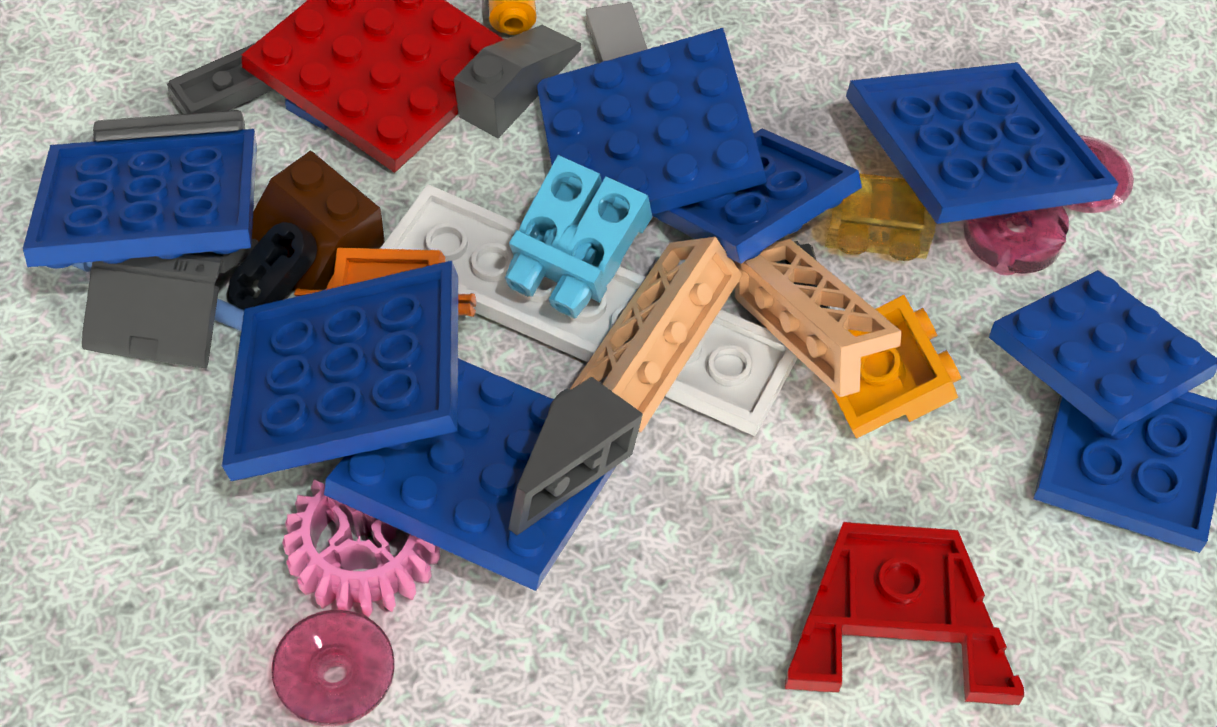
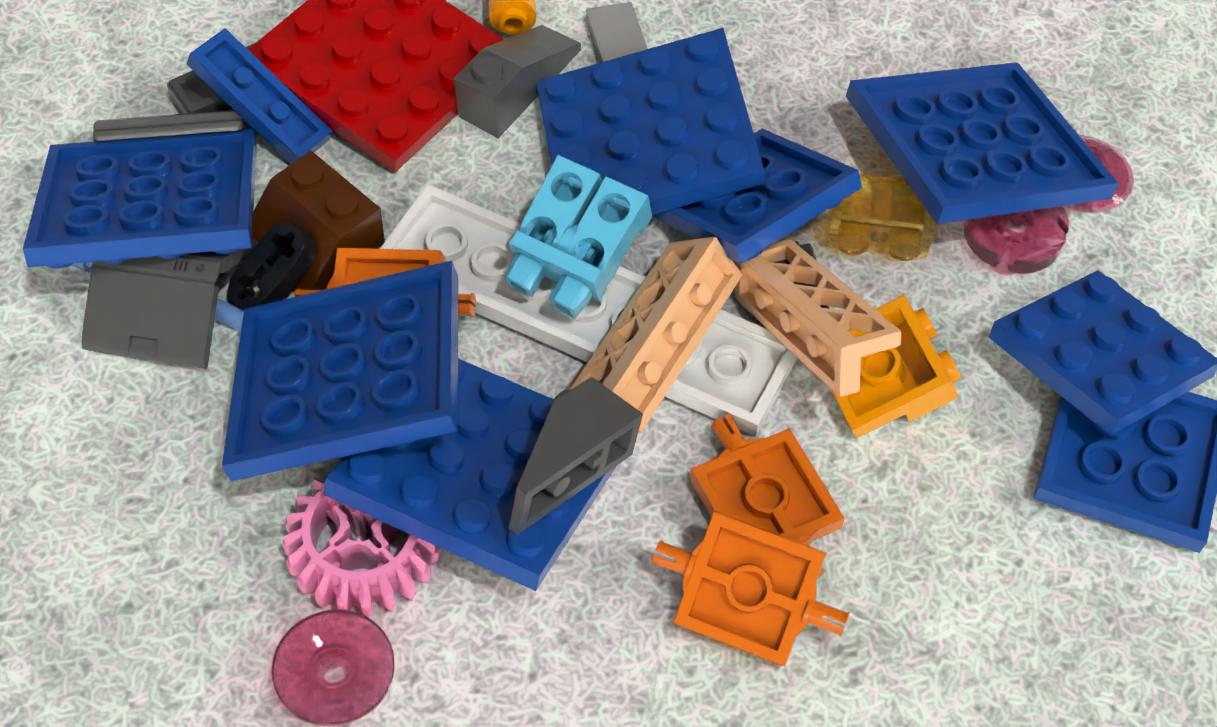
red wing [785,522,1024,705] -> none
none -> blue plate [186,28,333,164]
none -> orange plate [652,511,850,667]
none -> orange plate [689,414,845,578]

